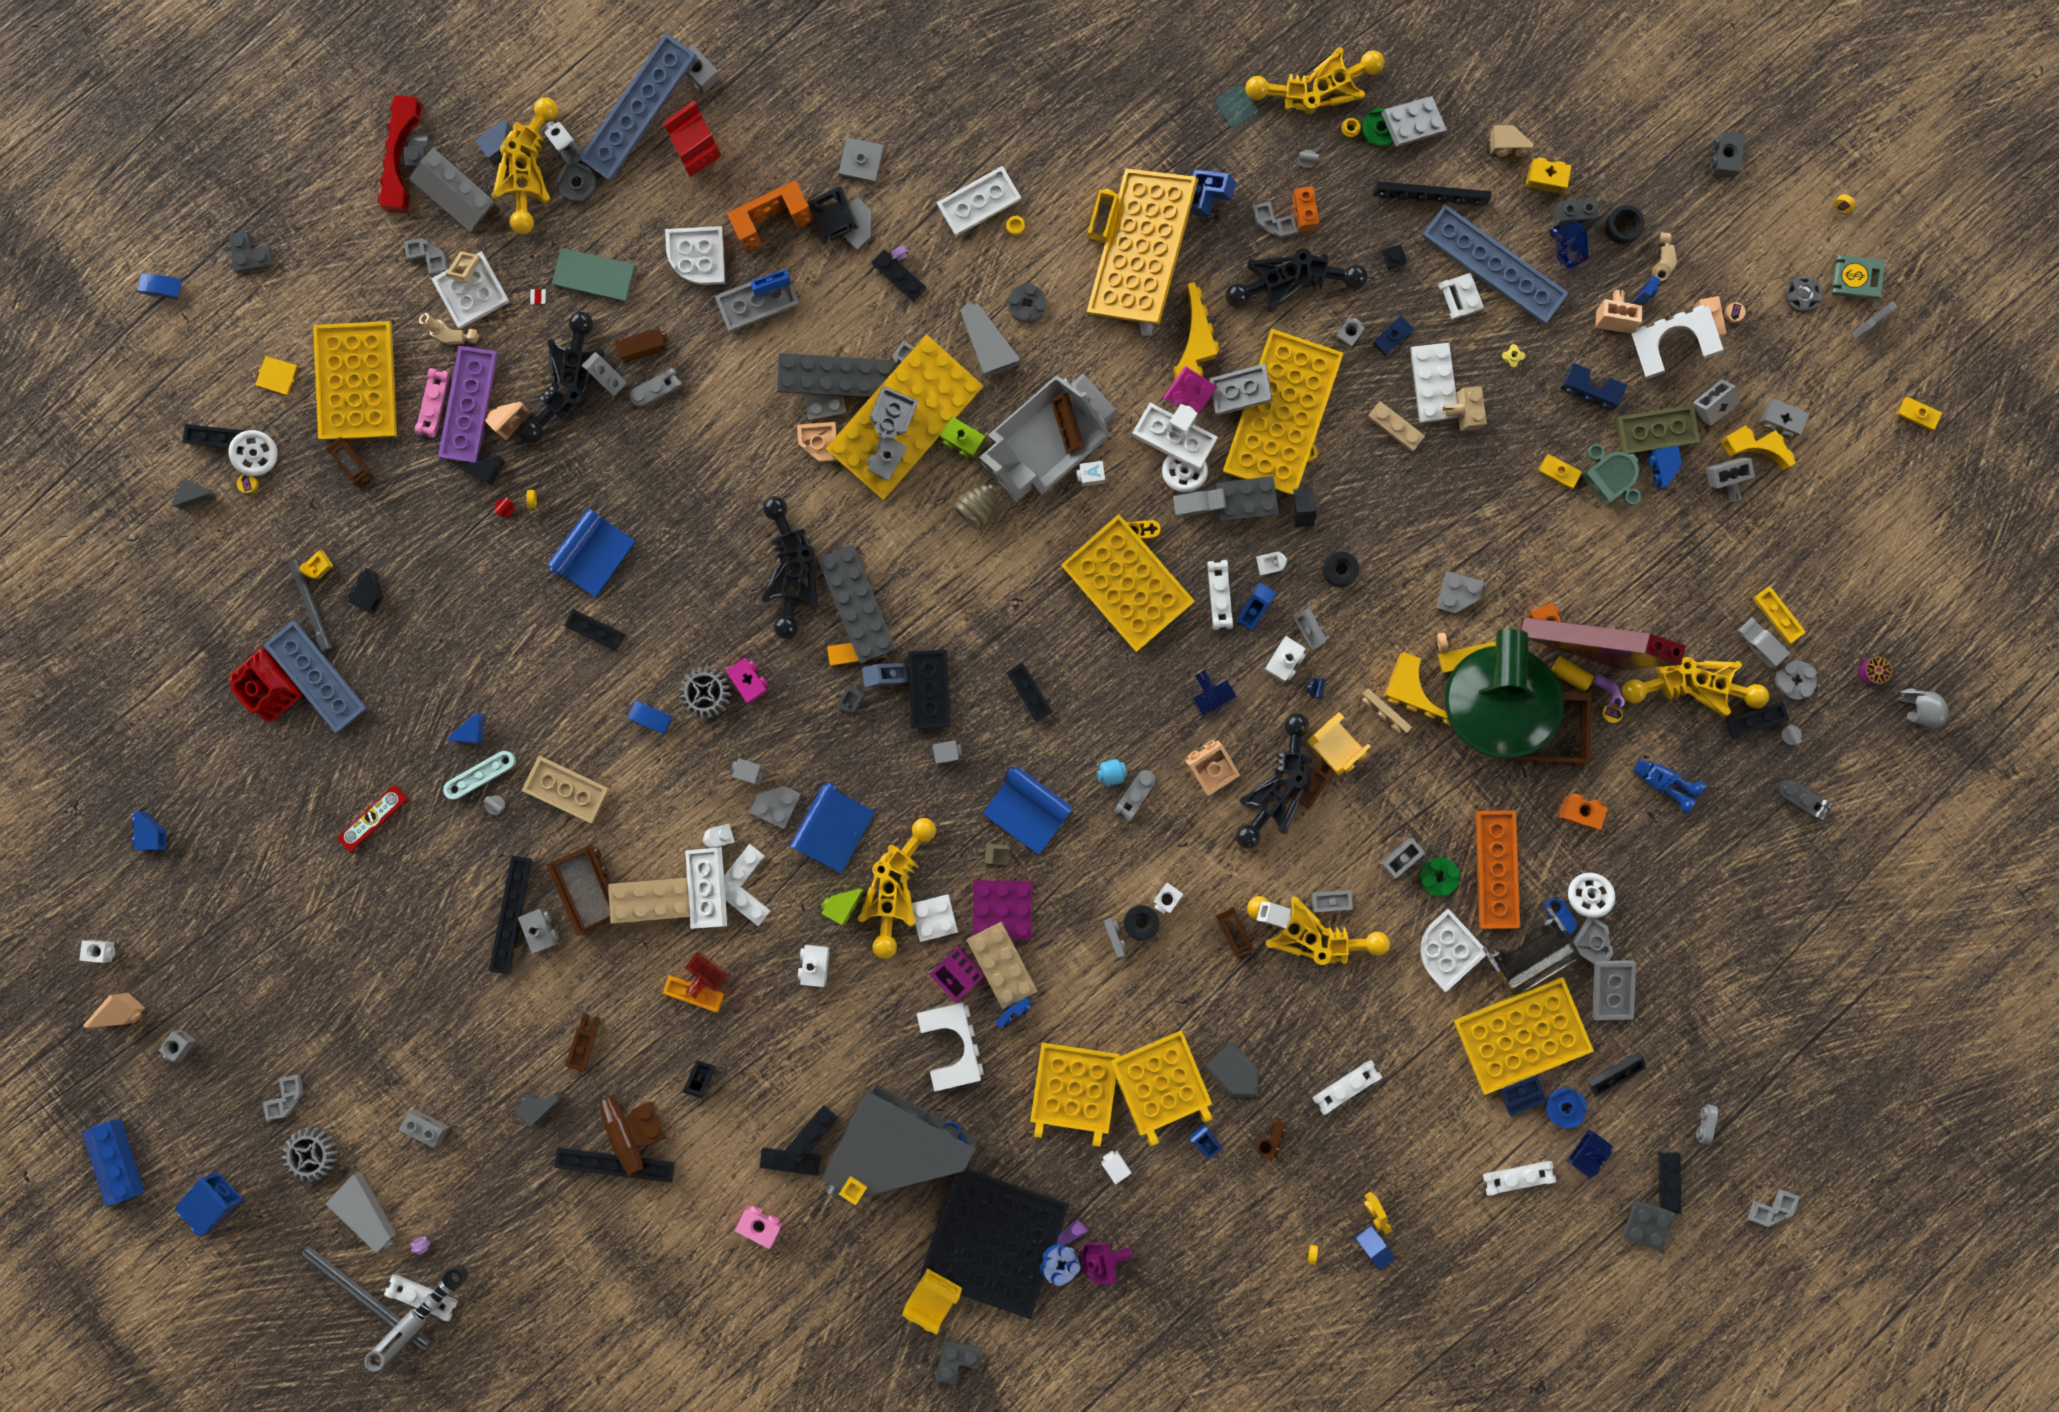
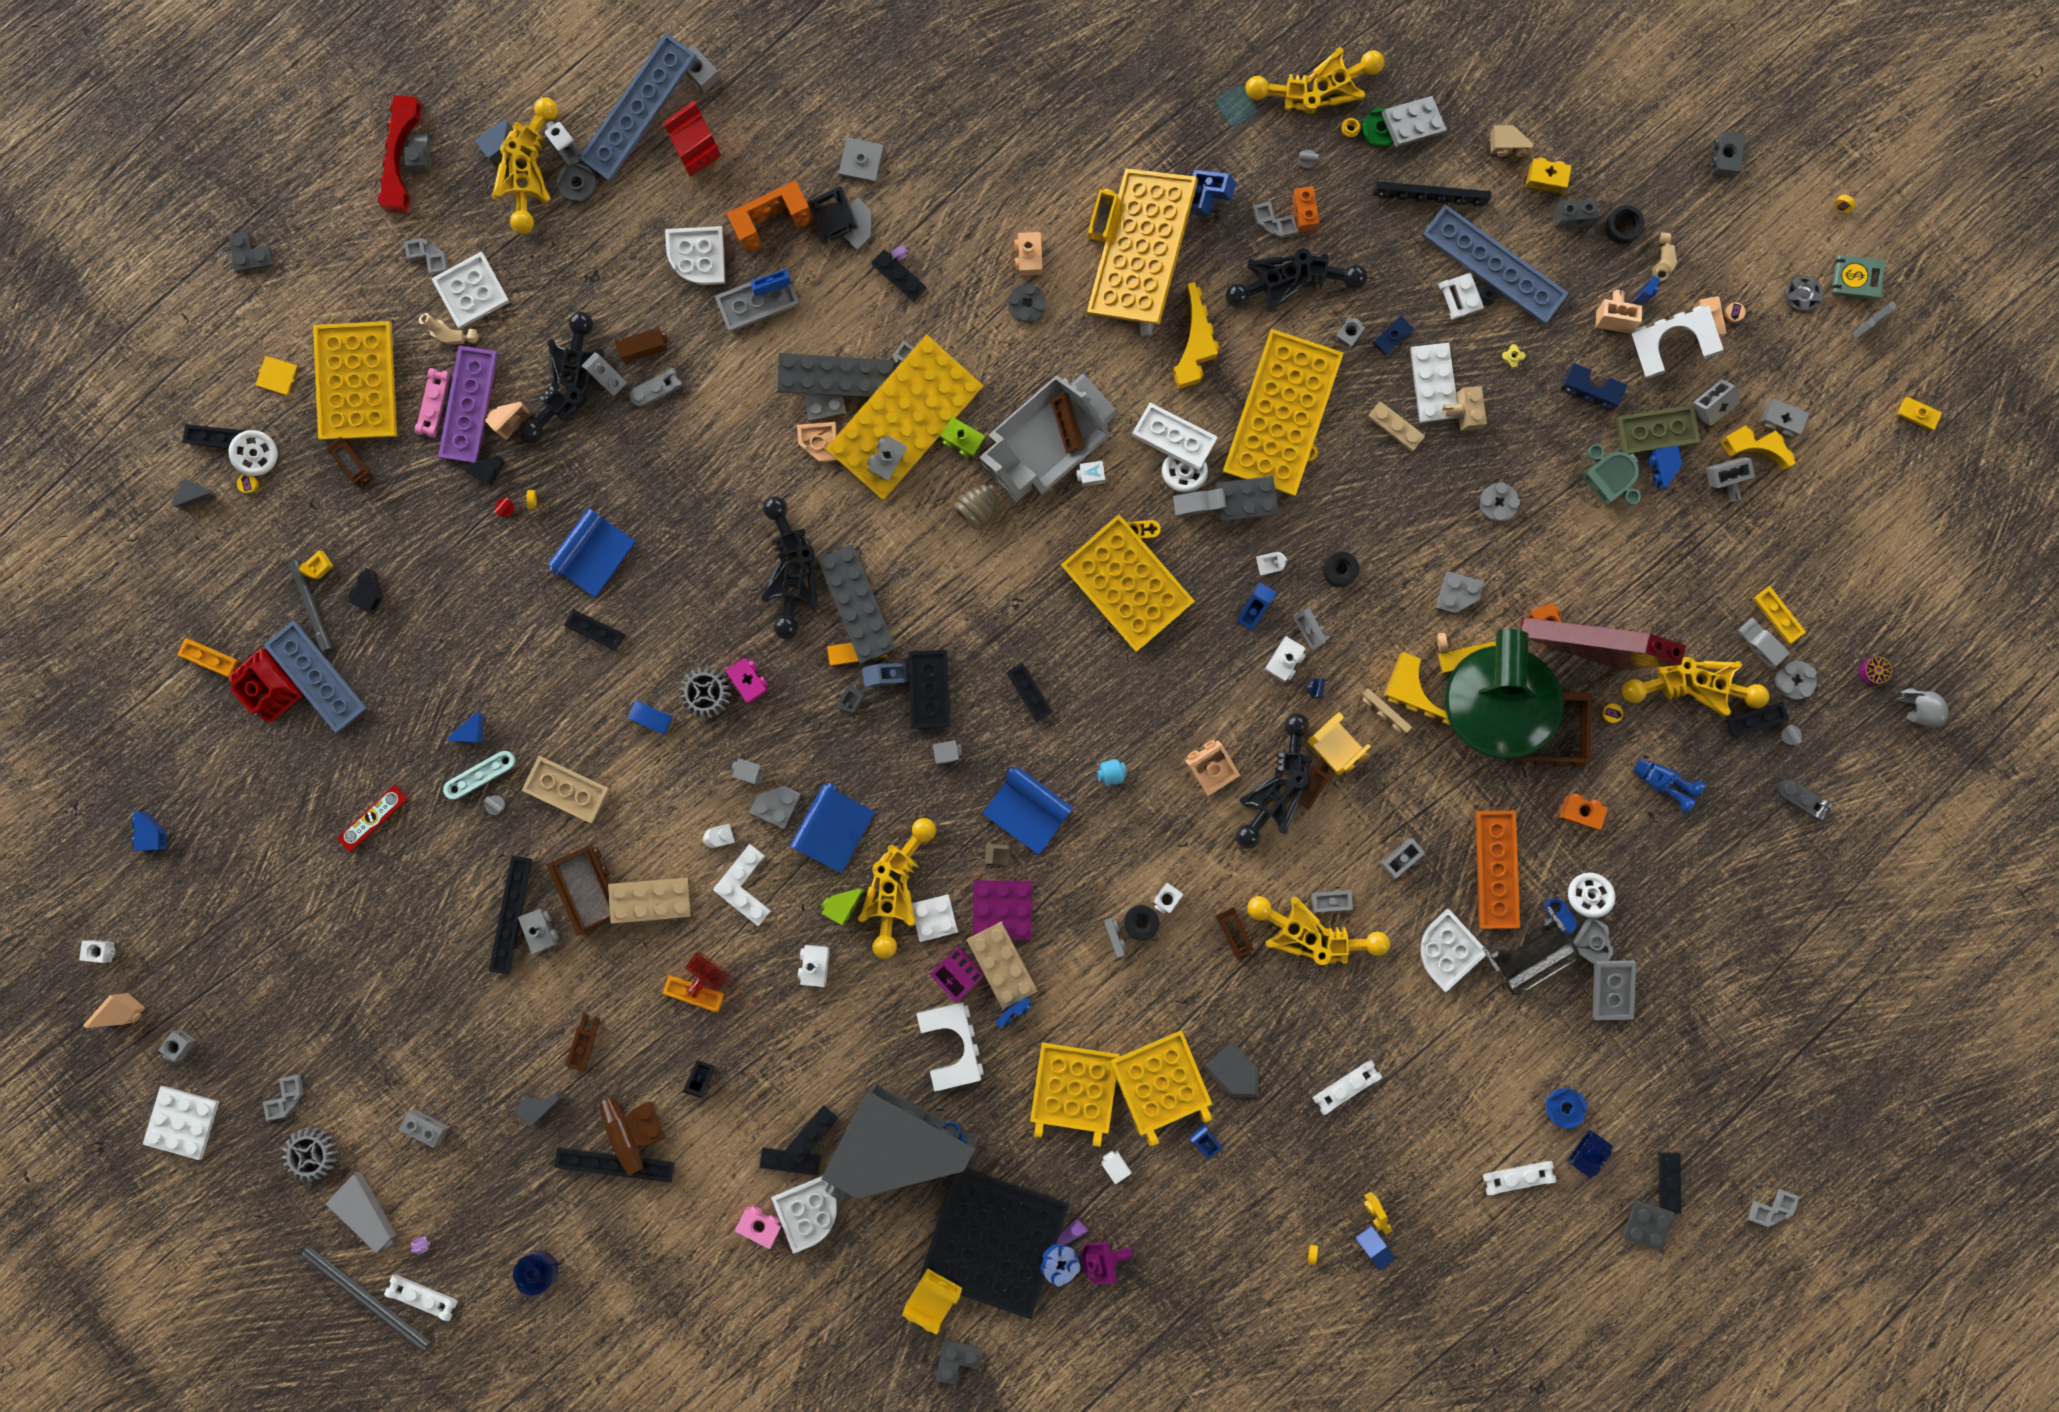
blue slope [82,1118,145,1207] -> none
blue slope [137,273,182,300] -> none
blue slope [175,1172,244,1237] -> none
piece [364,1265,468,1372] -> none
light grey slope [409,148,495,232] -> none
tan slope [446,251,479,285] -> none
sticker [530,289,546,304] -> none
sand green tile [552,248,636,302] -> none
white plate [685,847,727,929] -> none
yellow plate [839,1175,867,1205] -> none
tile [870,386,918,441] -> none
white plate [937,166,1021,237] -> none
light grey slope [960,303,1020,378] -> none
yellow tile [1006,216,1025,236] -> none
light grey plate [1113,770,1155,822] -> none
dark pink plate [1164,366,1218,416] -> none
white brick [1168,404,1198,439] -> none
clear blue brick [1191,670,1237,717] -> none
white plate [1207,560,1233,630] -> none
light grey plate [1209,364,1273,416] -> none
reddish brown plate [1255,1118,1287,1161] -> none
white brick [1257,901,1291,928] -> none
black slope [1293,488,1317,528] -> none
black plate [1382,244,1407,270] -> none
green plate [1419,857,1460,897] -> none
yellow plate [1453,977,1594,1095] -> none
dark blue plate [1499,1075,1547,1116] -> none
yellow plate [1538,454,1582,490] -> none
clear blue brick [1549,220,1589,269] -> none
yellow brick [1551,656,1594,693] -> none
black plate [1588,1052,1646,1097] -> none
medium lavender piece [1591,673,1625,711] -> none
light grey plate [1696,1104,1718,1145] -> none
none -> white plate [143,1086,219,1160]
none -> light orange tile [177,638,240,678]
none -> clear blue brick [513,1250,558,1296]
none -> white plate [771,1175,837,1254]
none -> light nougat brick [1014,232,1042,276]
none -> black plate [1479,286,1498,305]
none -> light grey plate [1479,482,1520,522]

